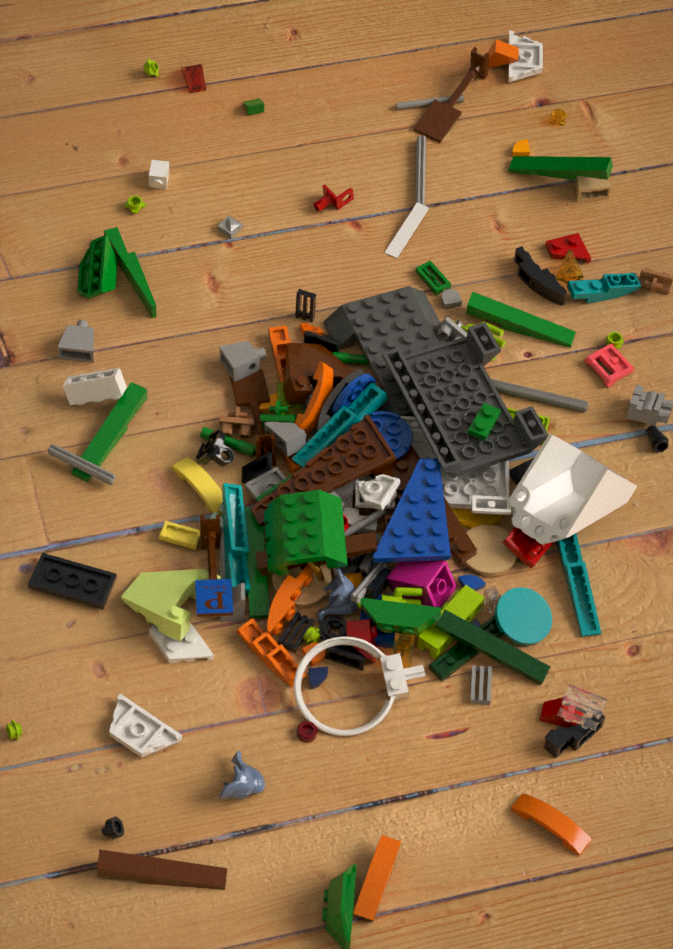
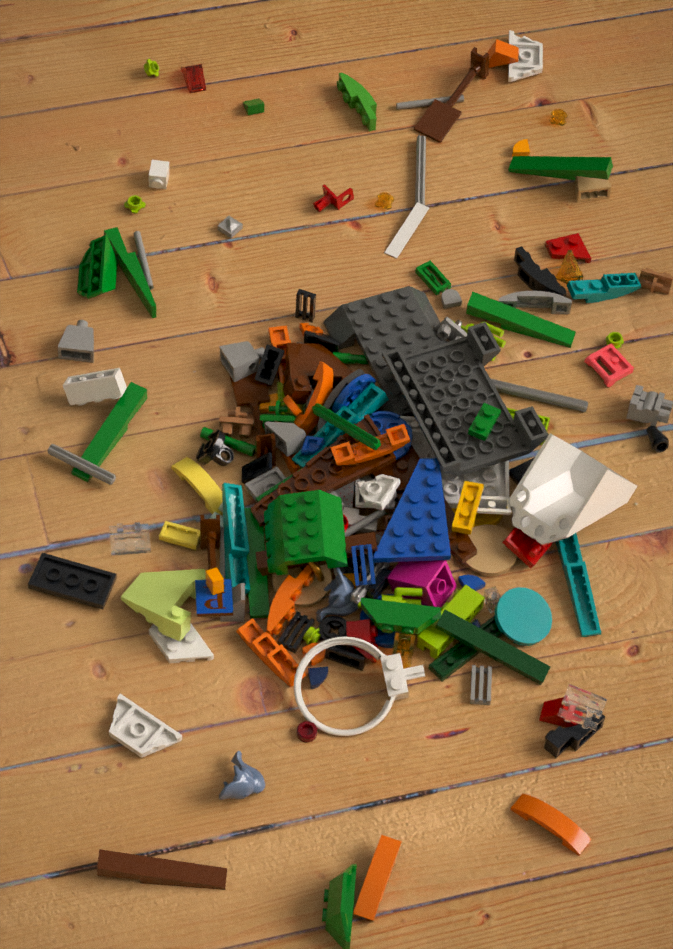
lime plate [6,720,22,740] -> none
black tile [102,816,124,839] -> none
none -> clear plate [109,522,151,556]
none -> light grey piece [133,231,154,290]
none -> light orange piece [206,567,224,595]
none -> black slope [254,344,285,386]
none -> orange tile [283,395,302,416]
none -> blue tile [301,436,326,456]
none -> green axle [312,403,381,450]
none -> orange slope [330,424,410,465]
none -> bright green slope [337,73,377,131]
none -> blue tile [351,544,376,586]
none -> clear yellow plate [375,192,394,210]
none -> yellow plate [452,481,484,535]
none -> light grey slope [498,291,572,314]

